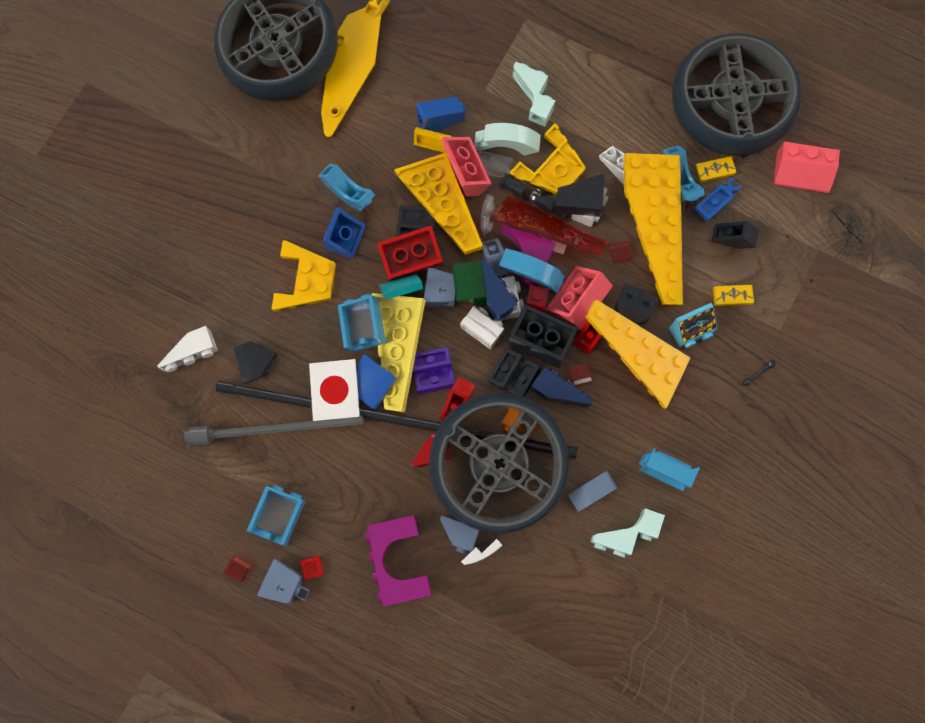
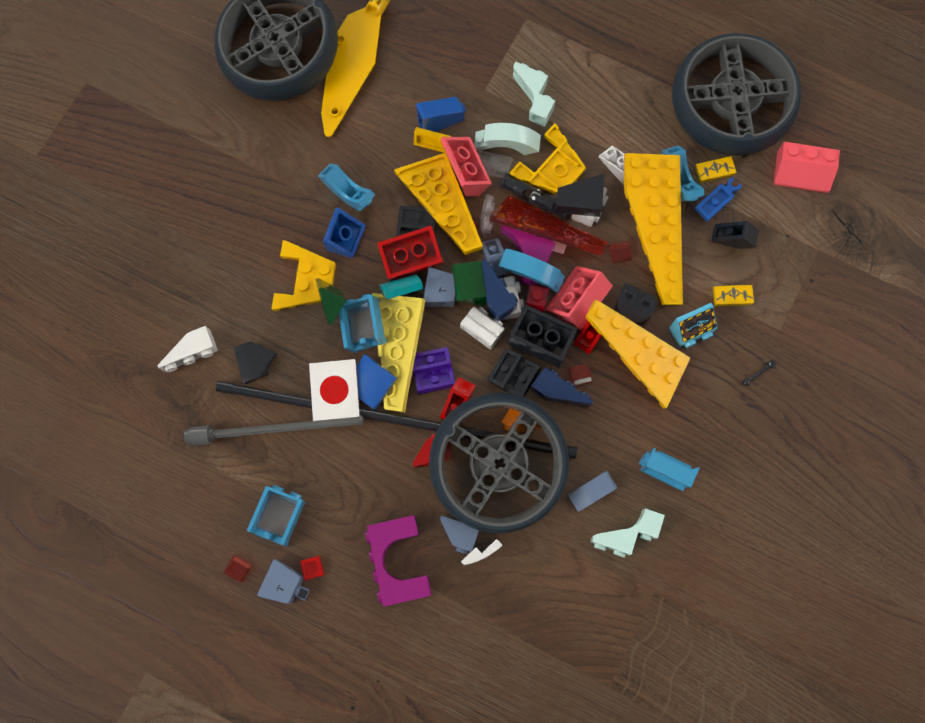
none -> dark green slope [315,278,346,325]

